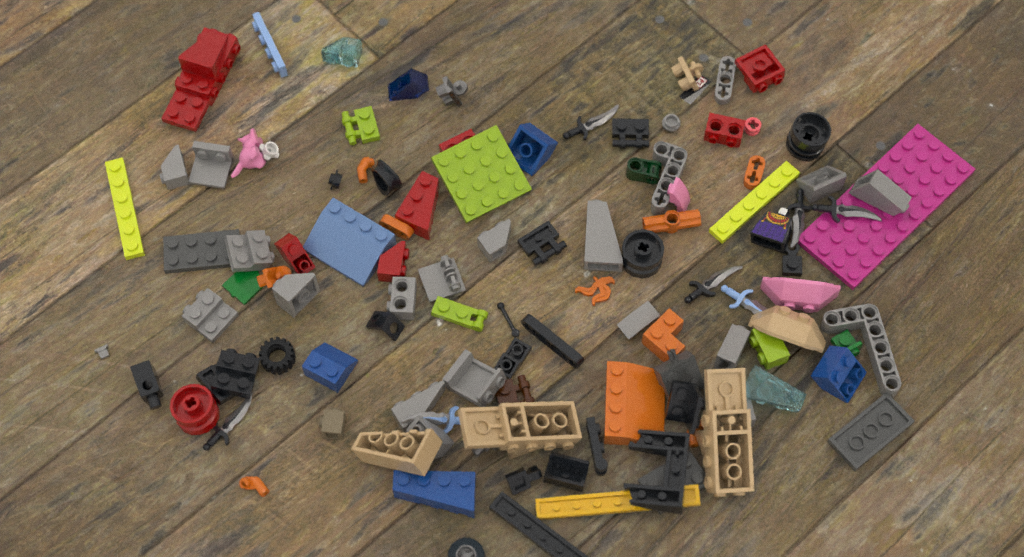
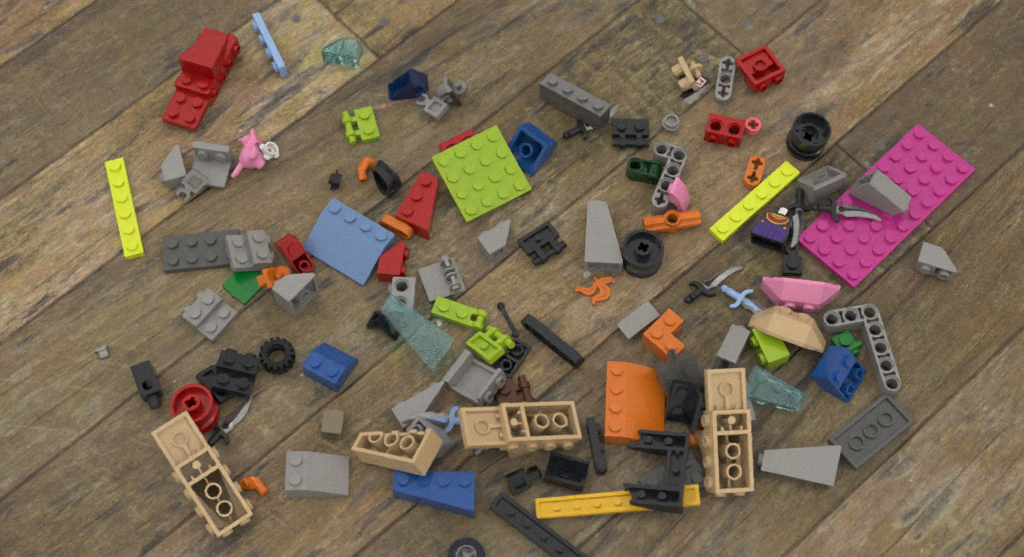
none -> tan wedge [151,411,254,538]
none -> light grey plate [176,167,208,201]
none -> light grey slope [285,451,350,498]
none -> clear light blue wedge [379,294,455,373]
none -> light grey plate [416,93,449,121]
none -> lime plate [465,325,515,365]
none -> flat silver brick [539,73,611,131]
none -> light grey slope [757,445,842,486]
none -> light grey slope [914,242,957,281]

